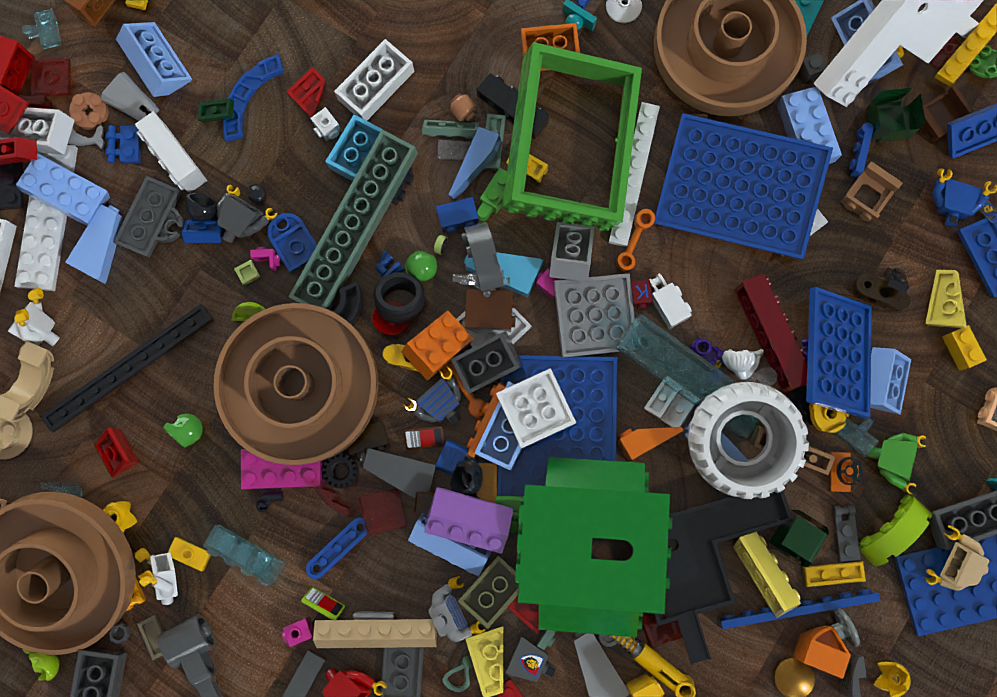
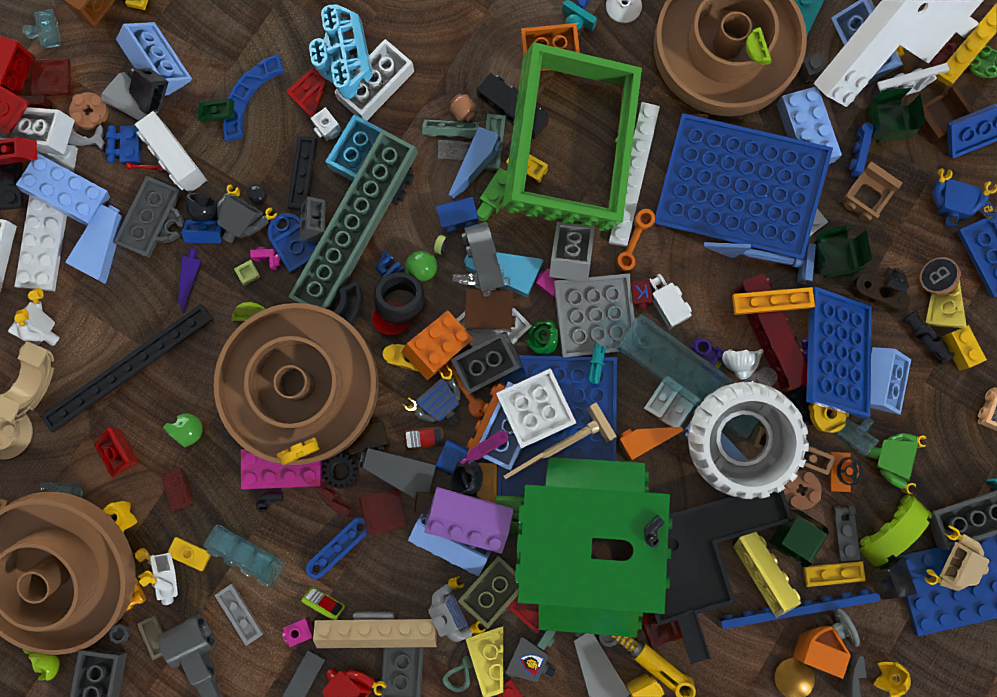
none -> red hinge [125,162,164,172]
none -> black torso [128,68,169,113]
none -> clear red plate [161,468,193,512]
none -> dark purple bar [178,248,201,313]
none -> light grey plate [214,584,265,646]
none -> yellow plate [276,438,319,465]
none -> black tile [287,136,318,210]
none -> dark grey brick [300,196,326,244]
none -> medium azure connector [309,4,373,99]
none -> magenta piece [460,430,509,464]
none -> tan piece [503,402,617,480]
none -> green hair [525,320,558,354]
none -> teal axle [588,344,606,384]
none -> black arm [644,515,665,547]
none -> medium blue piece [704,242,816,284]
none -> light orange plate [732,287,815,315]
none -> lime plate [745,27,772,65]
none -> nougat plate [783,470,822,510]
none -> dark green piece [813,224,872,278]
none -> black torso [872,557,917,600]
none -> white wing [877,63,950,95]
none -> black piece [902,310,955,365]
none -> black tile [920,257,961,295]

